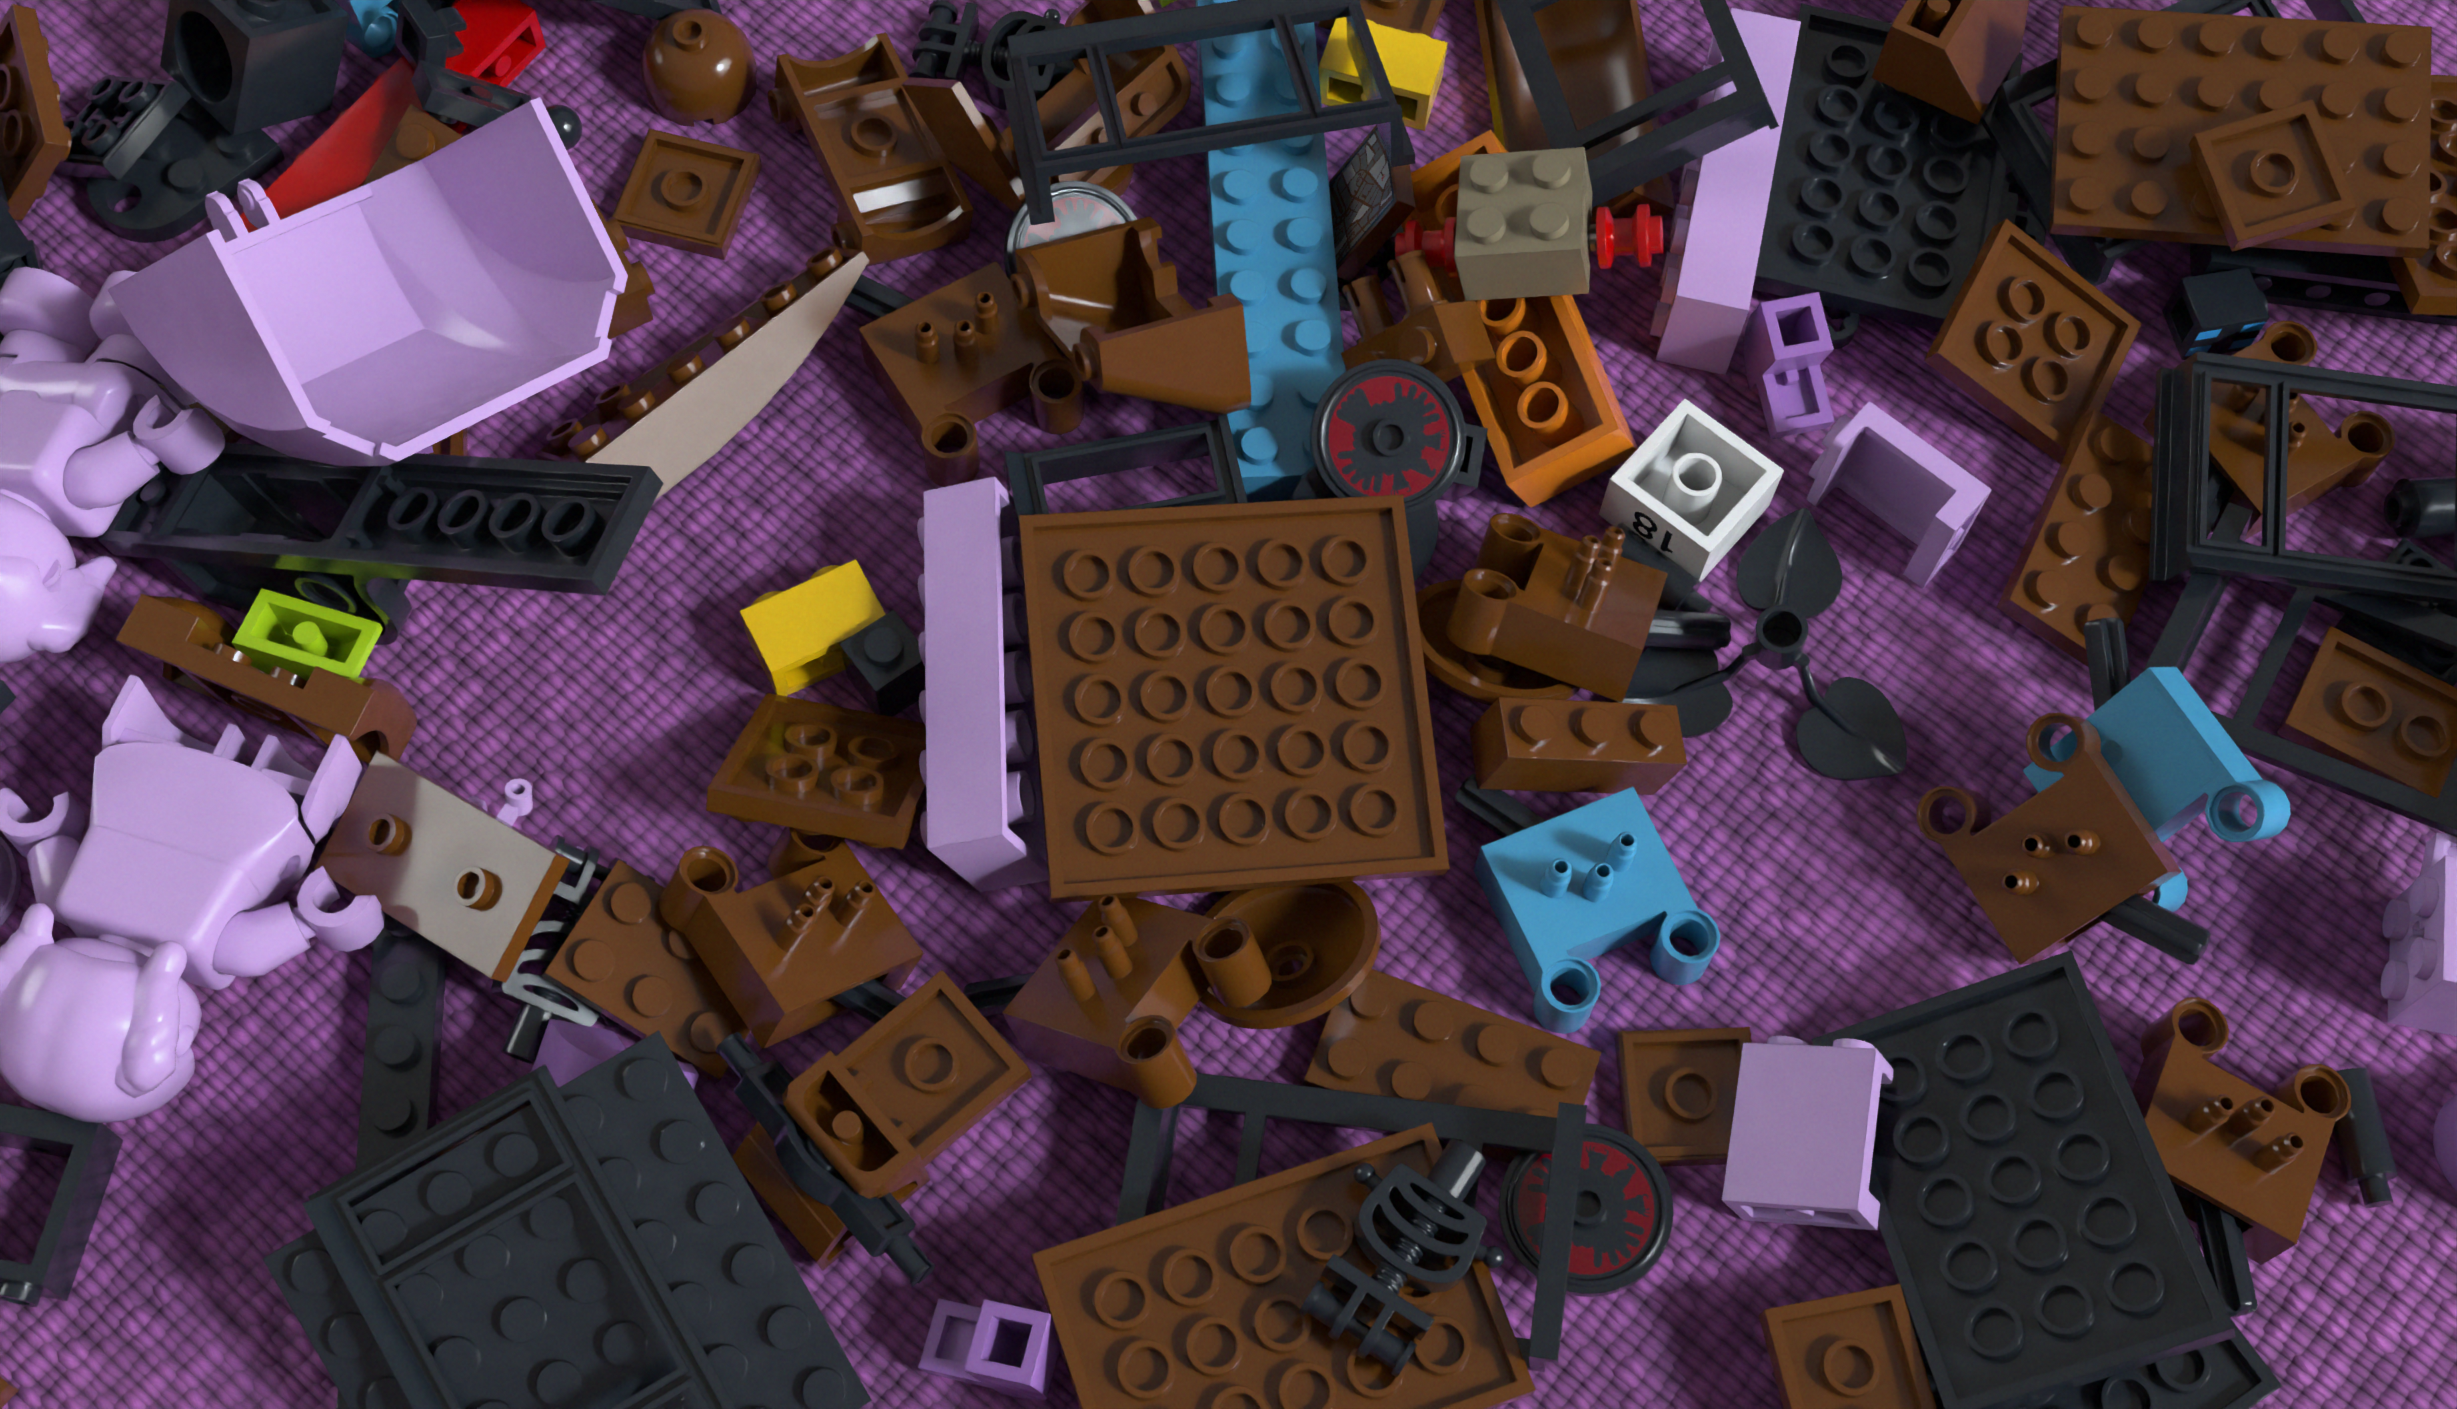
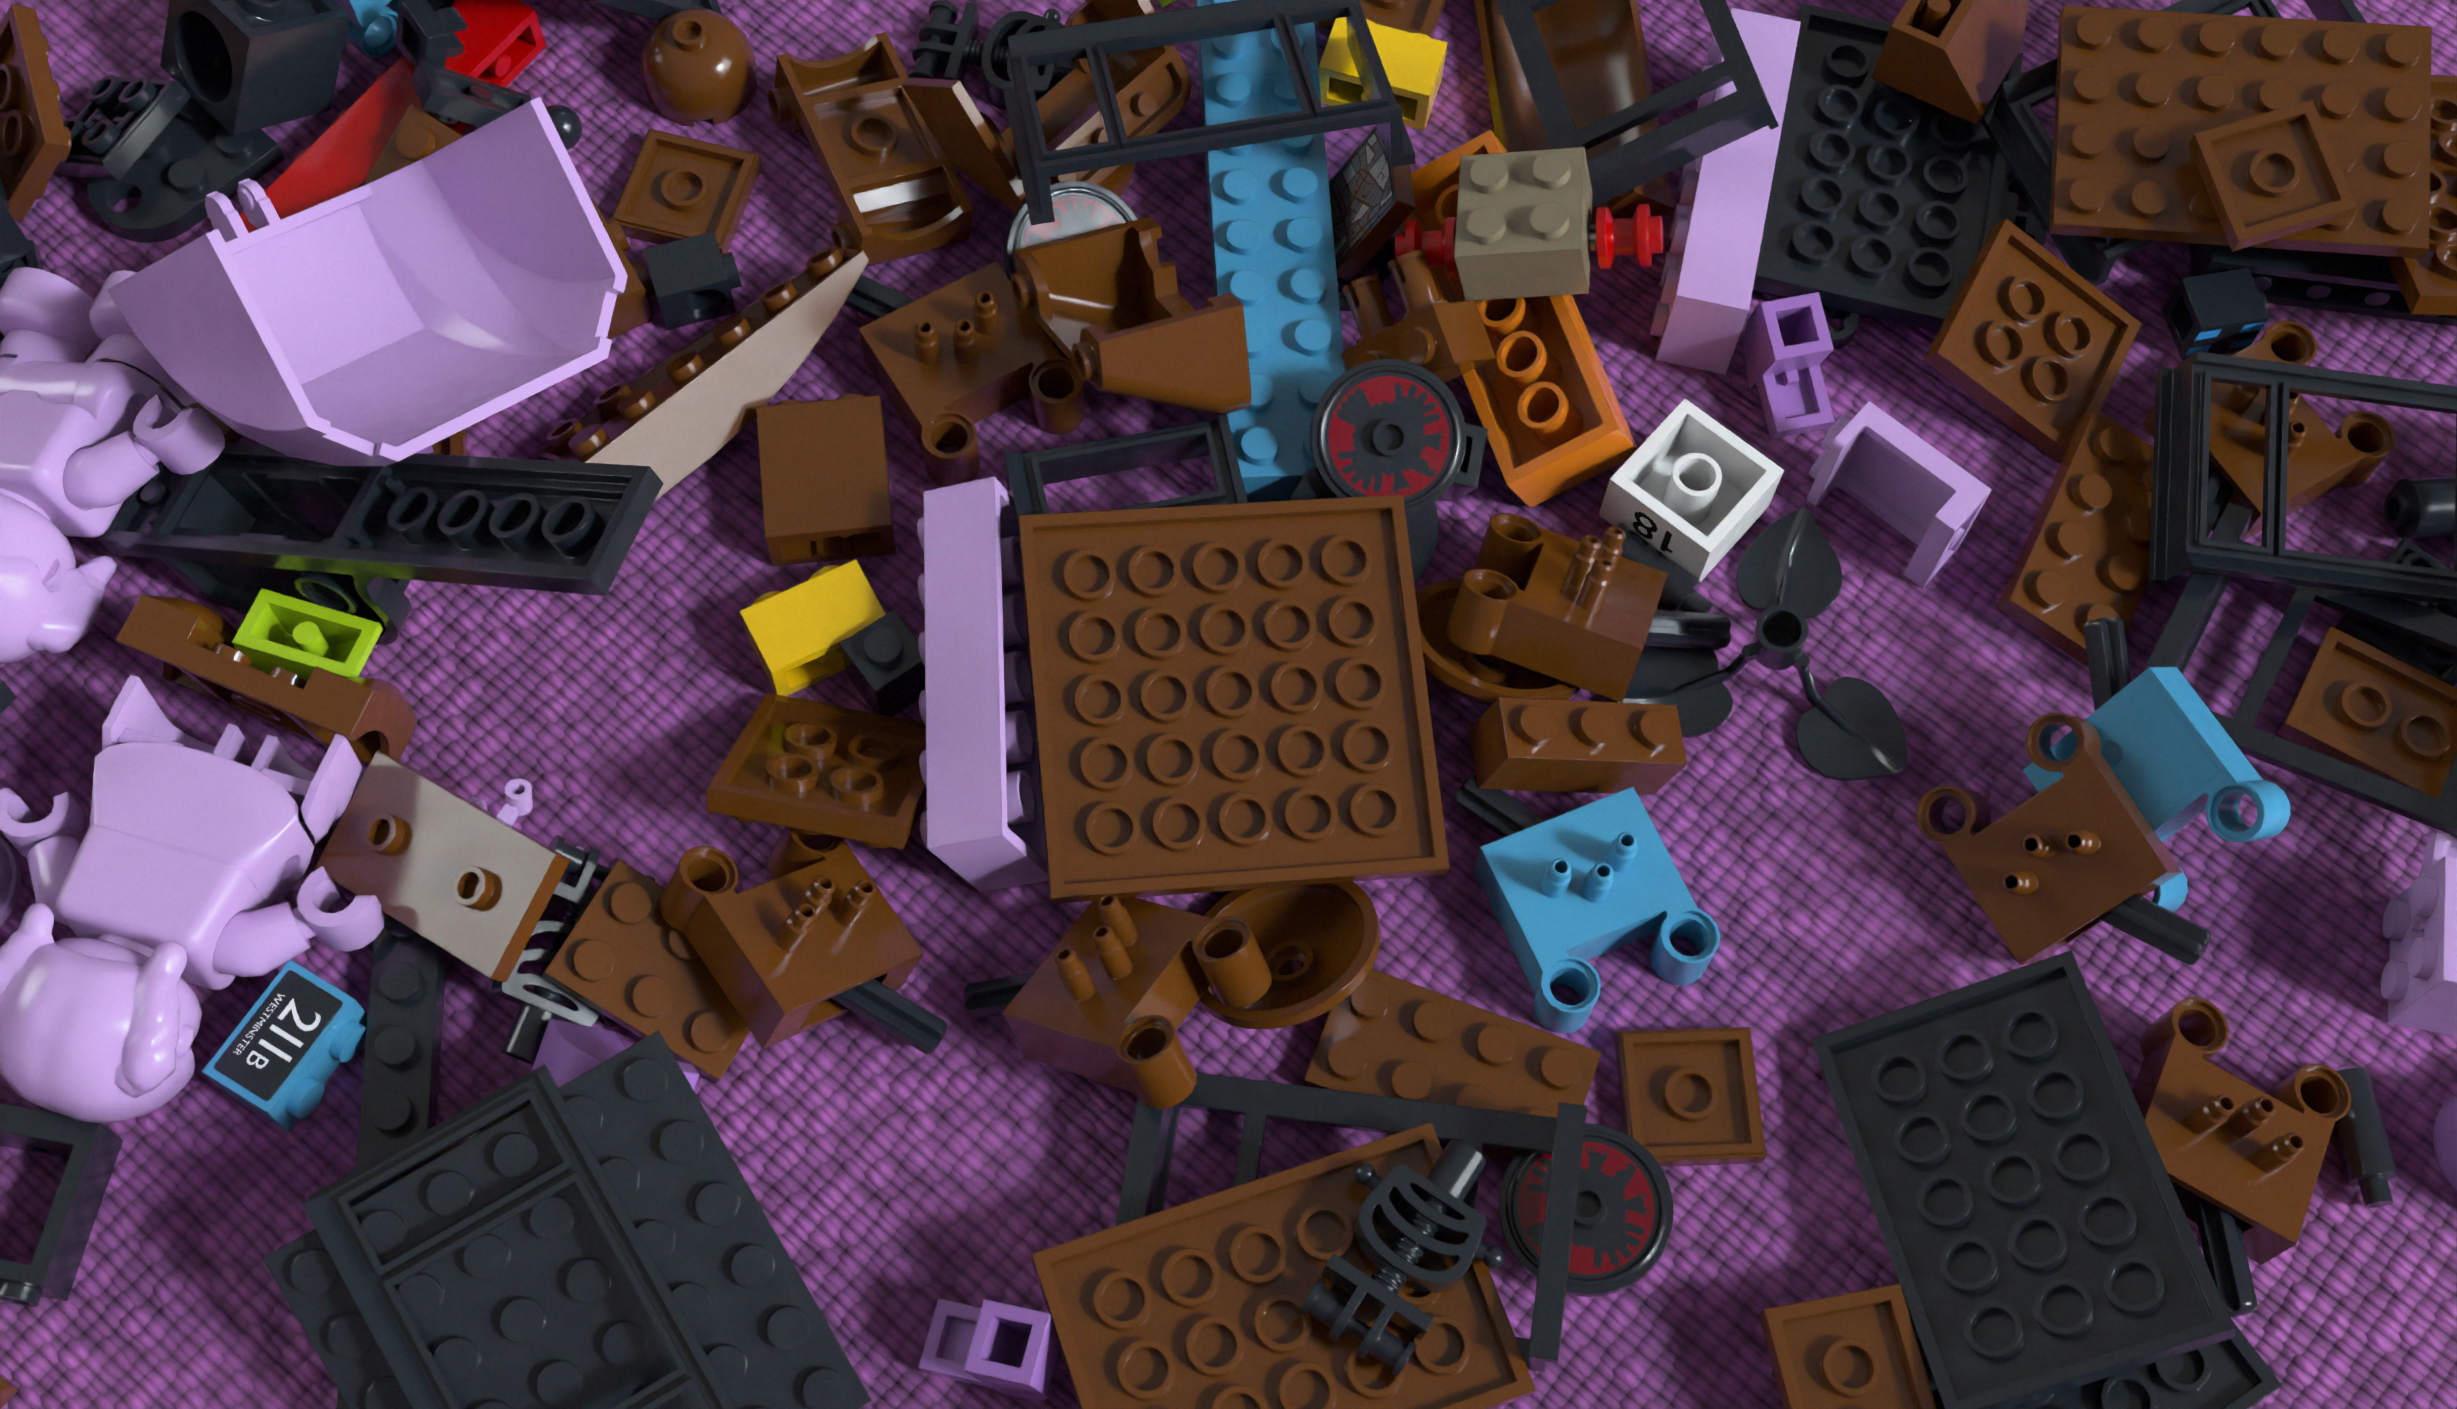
reddish brown piece [716,970,1032,1286] -> none
lavender panel [1722,1036,1894,1230] -> none
none -> brick [202,960,368,1132]
none -> black brick [643,231,742,330]
none -> reddish brown brick [756,394,897,566]

